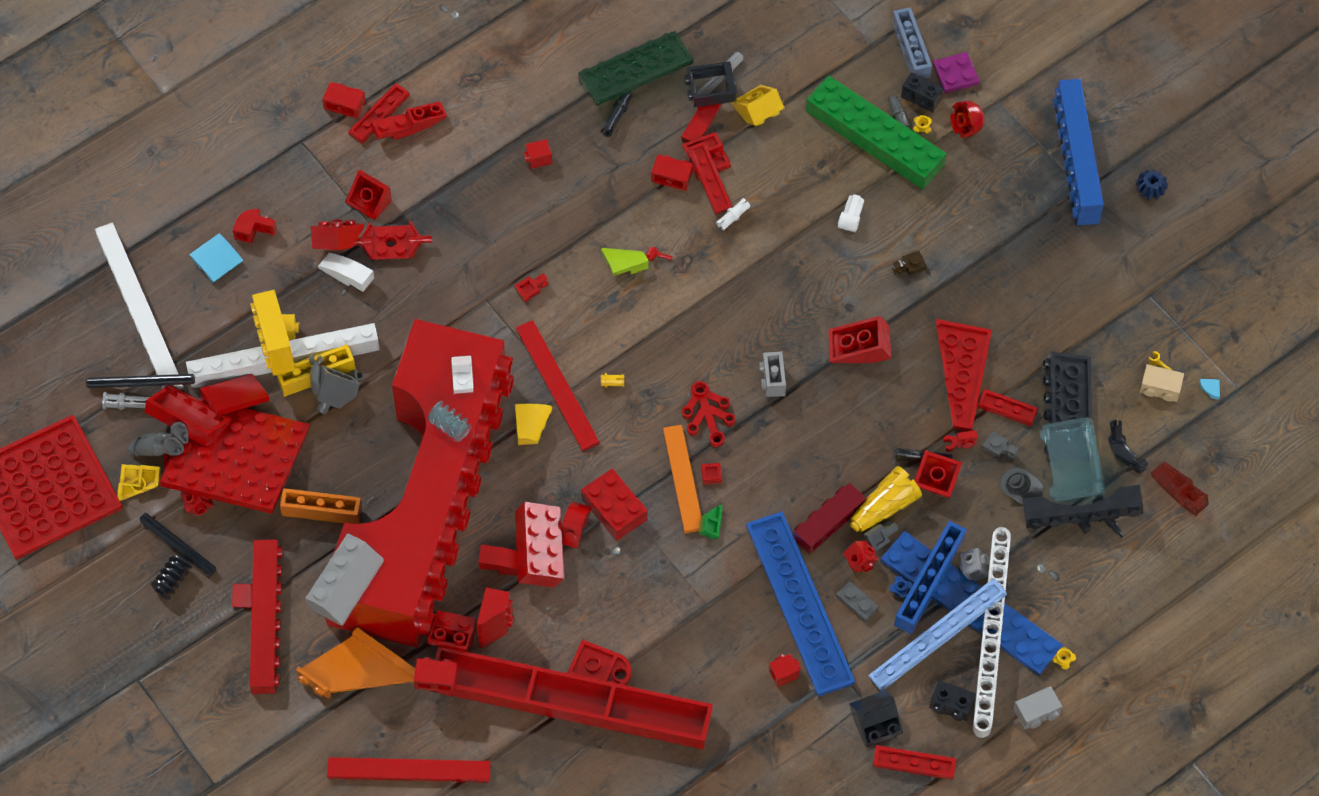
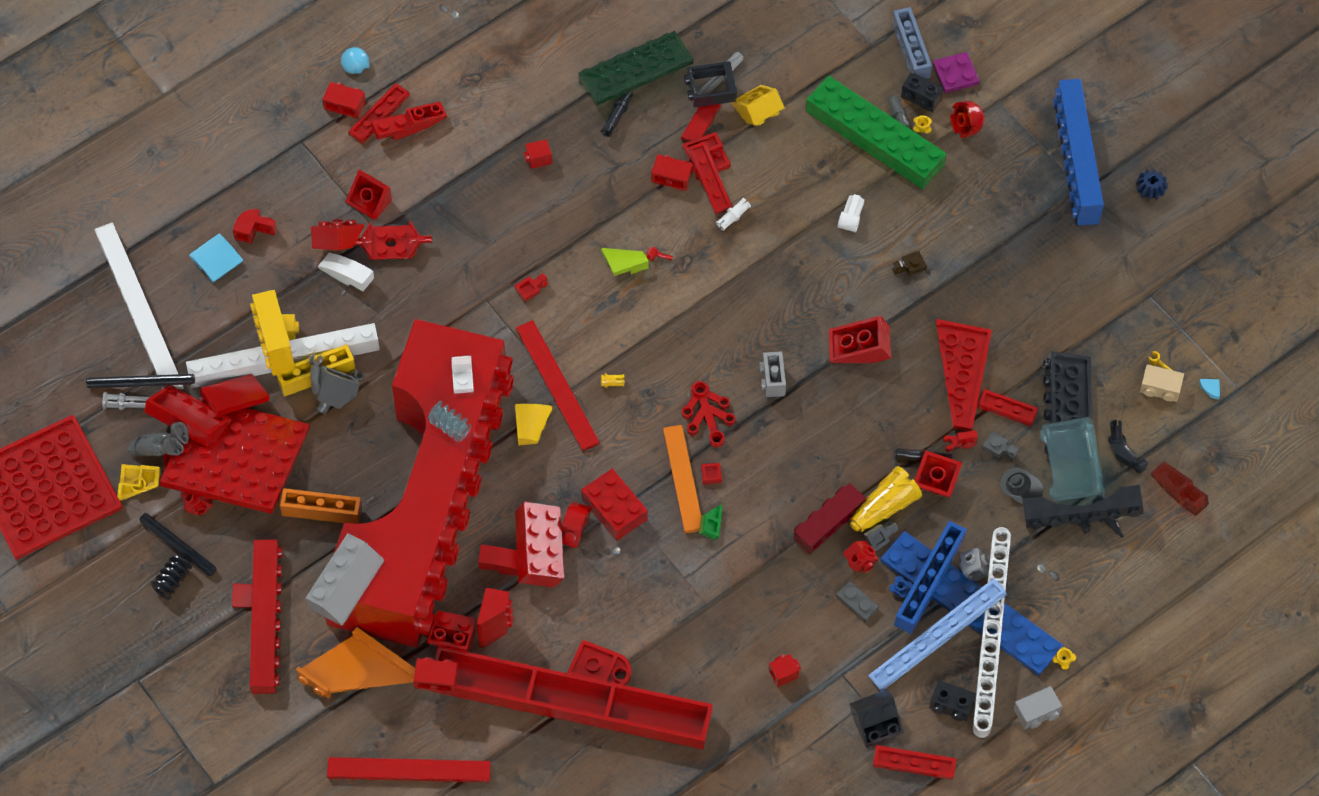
blue plate [746,511,855,697] -> none
none -> medium azure hair [341,47,370,74]

